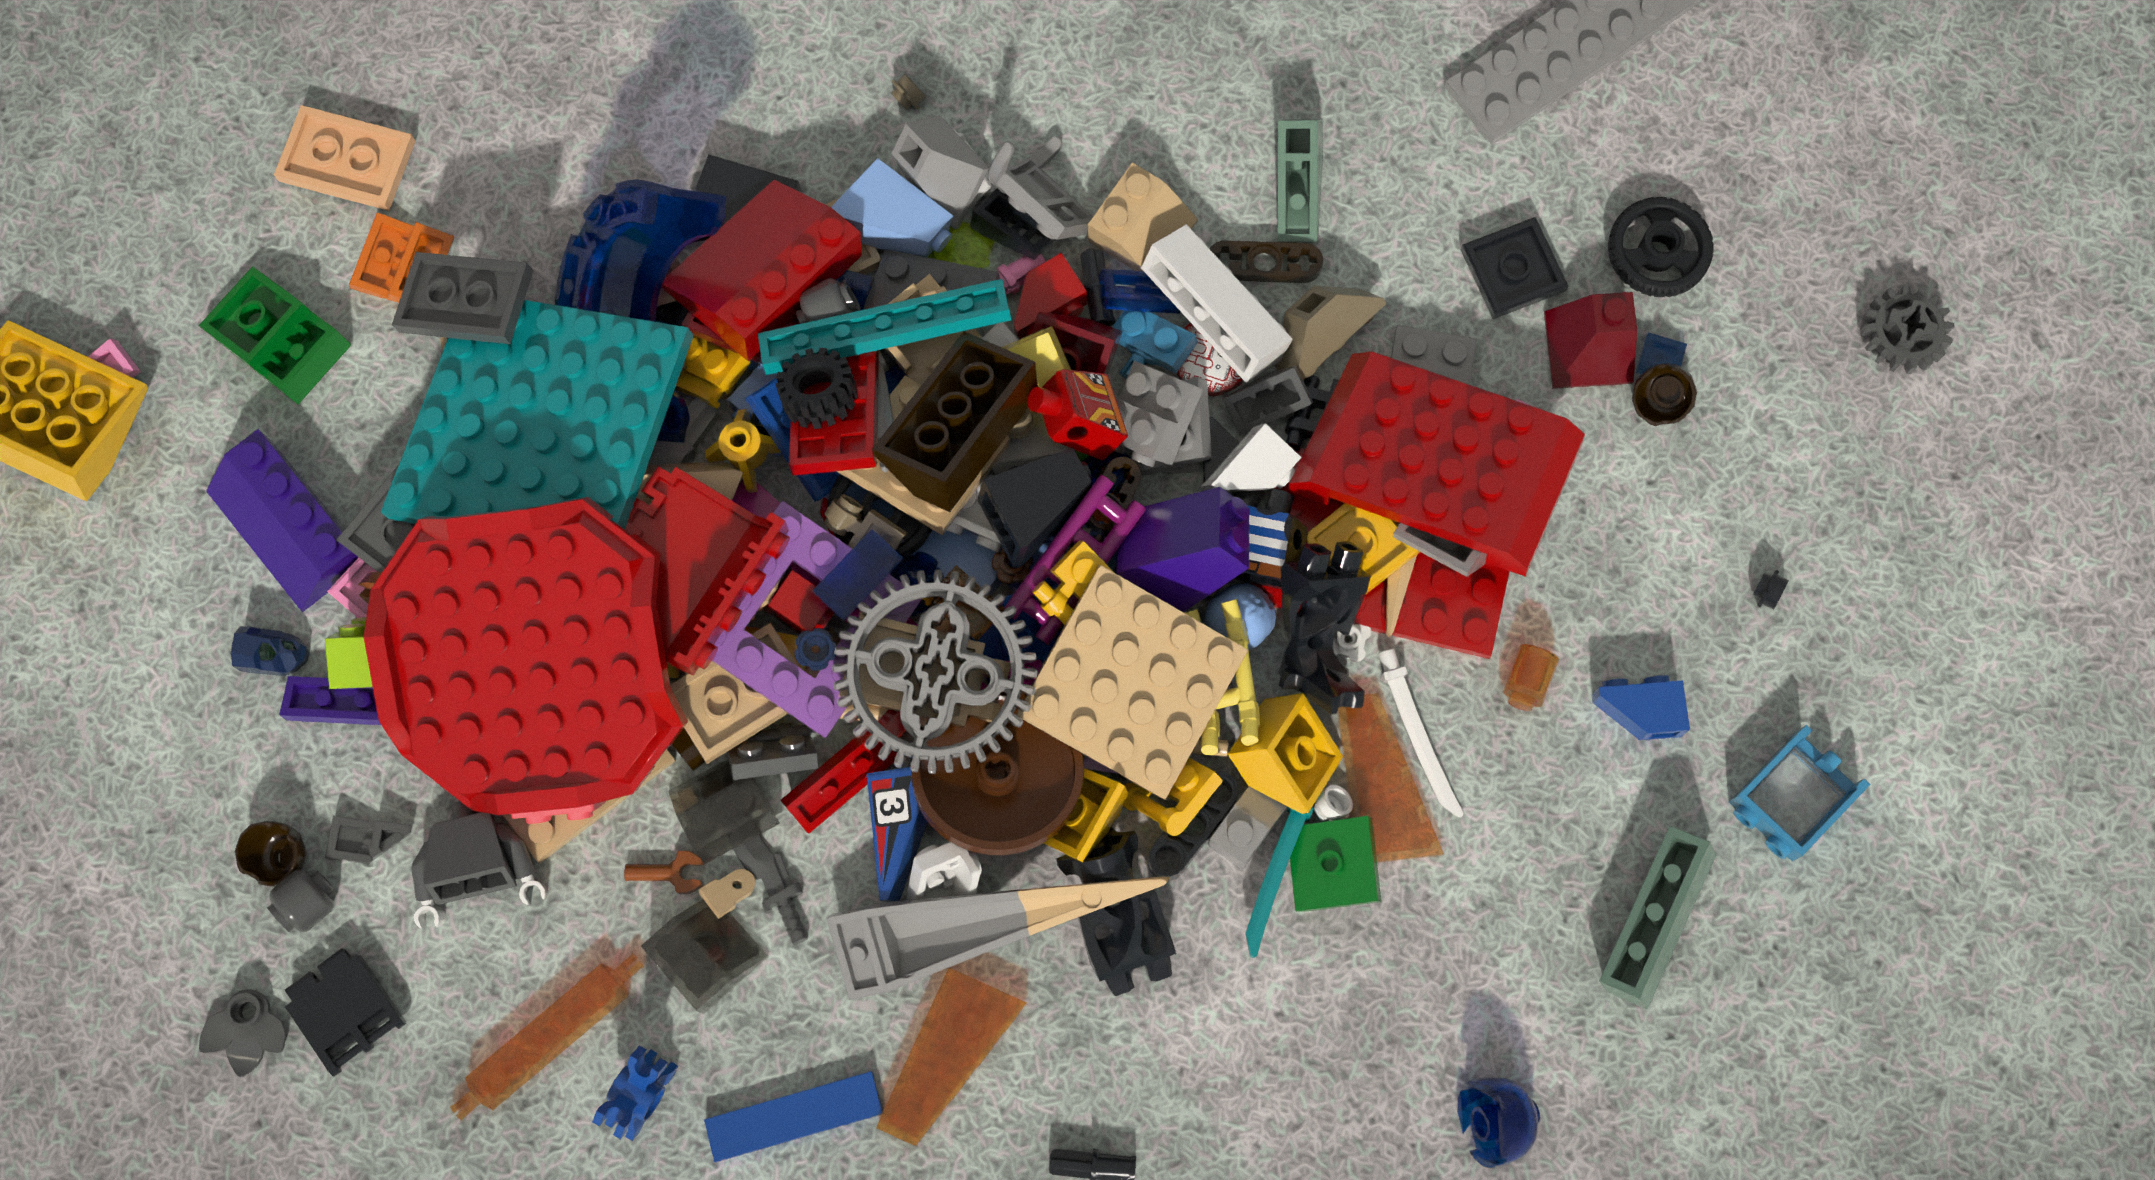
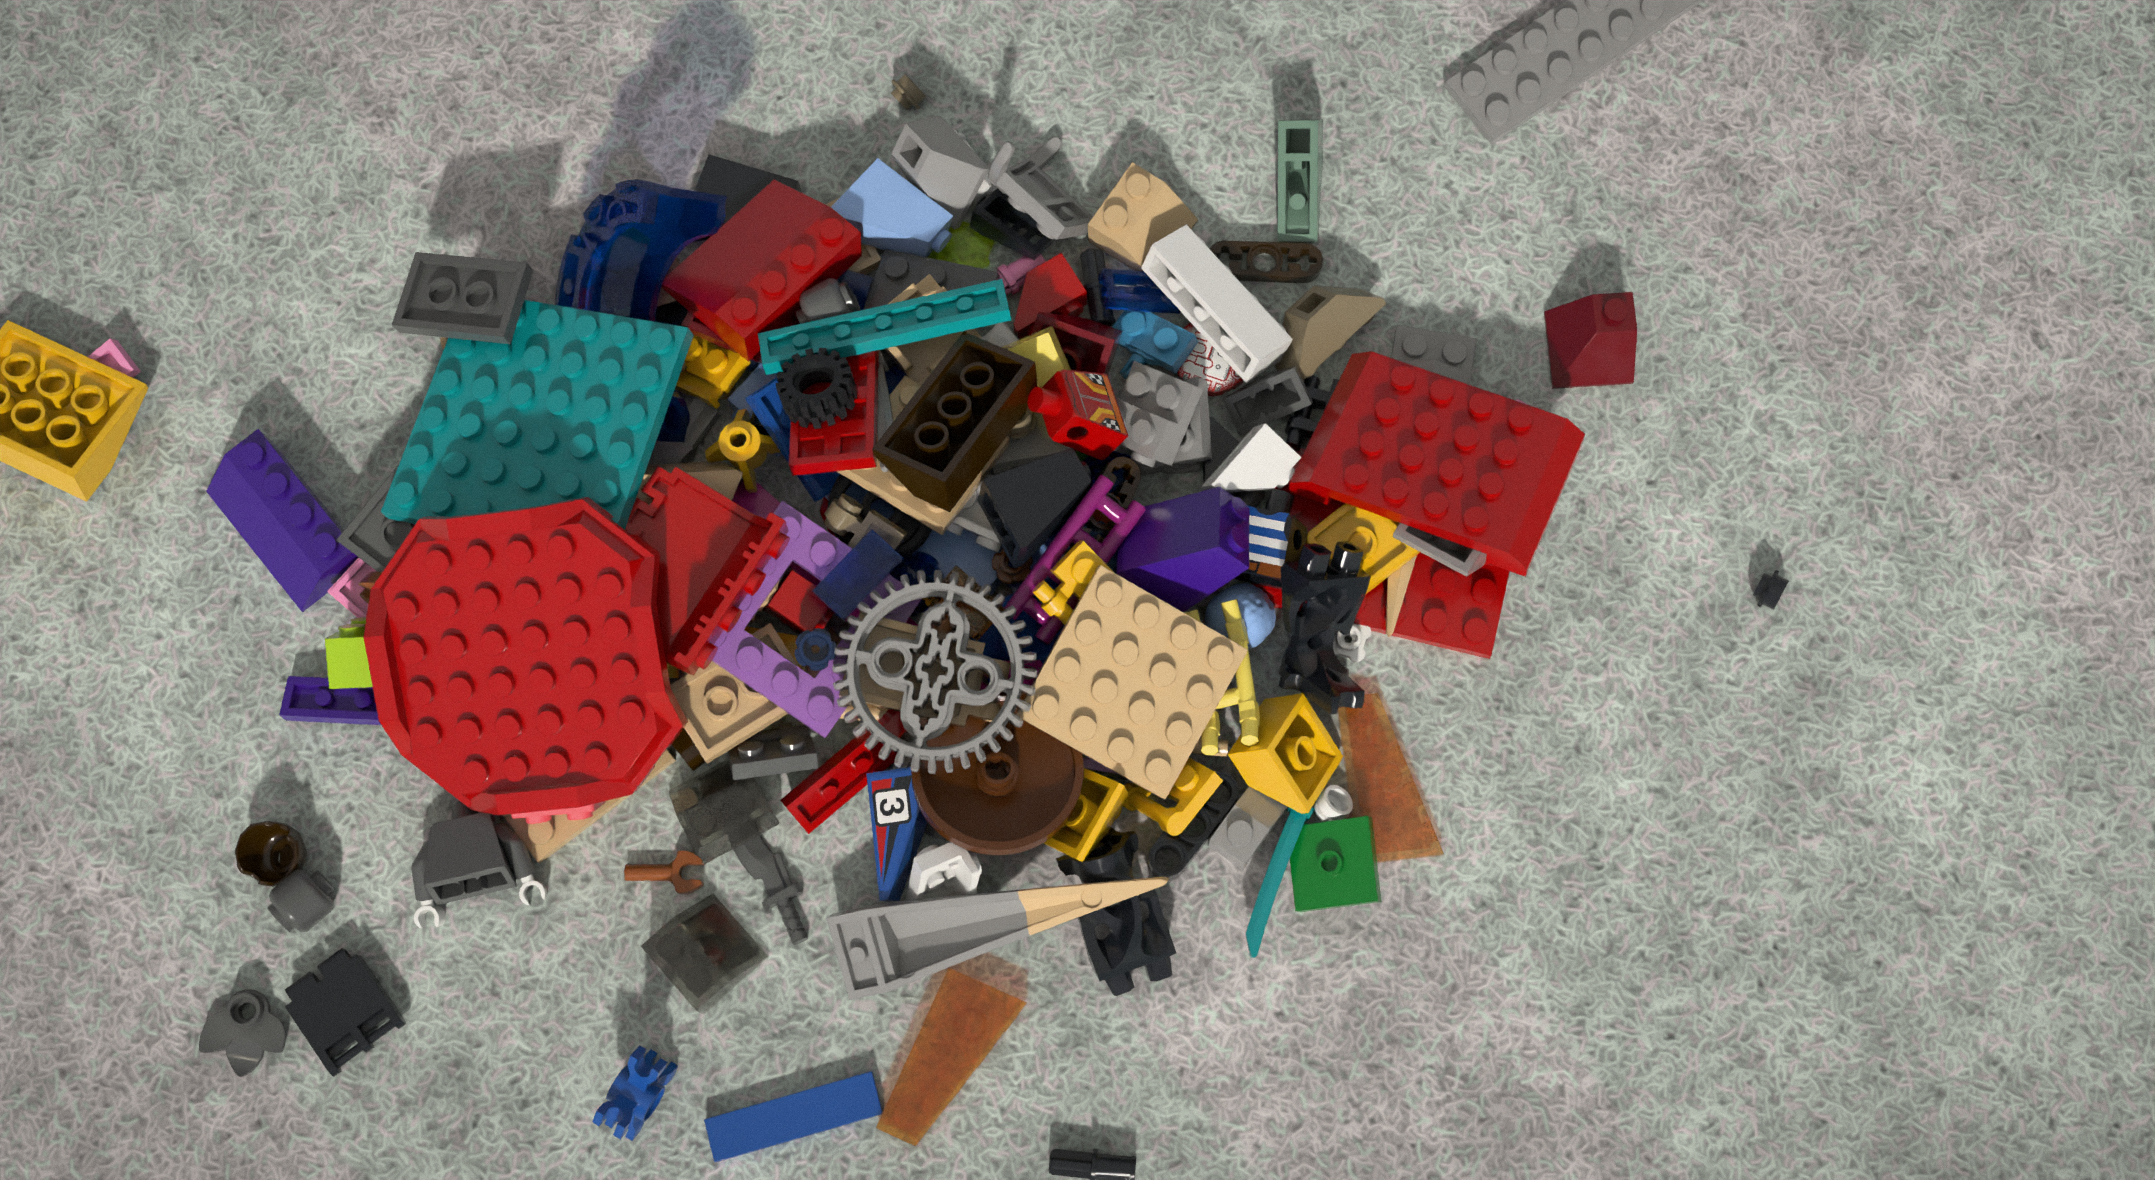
green slope [198,266,351,405] -> none
dark blue rock [231,626,309,676] -> none
light nougat plate [274,105,416,211] -> none
dark grey slope [325,815,412,864] -> none
orange slope [349,212,454,303] -> none
clear orange plate [450,953,644,1121] -> none
tan piece [698,869,755,919] -> none
white sword [1379,649,1463,818] -> none
clear blue cylinder [1457,1077,1540,1168] -> none
black plate [1460,217,1569,319] -> none
clear orange brick [1502,644,1559,711] -> none
blue slope [1592,675,1690,740] -> none
sand green brick [1599,826,1716,1009] -> none
black wheel [1608,197,1714,297] -> none
dark brown hair [1632,363,1697,426] -> none
clear blue tile [1636,332,1687,374] -> none
window [1729,725,1871,861] -> none
dark grey gear [1861,285,1955,374] -> none

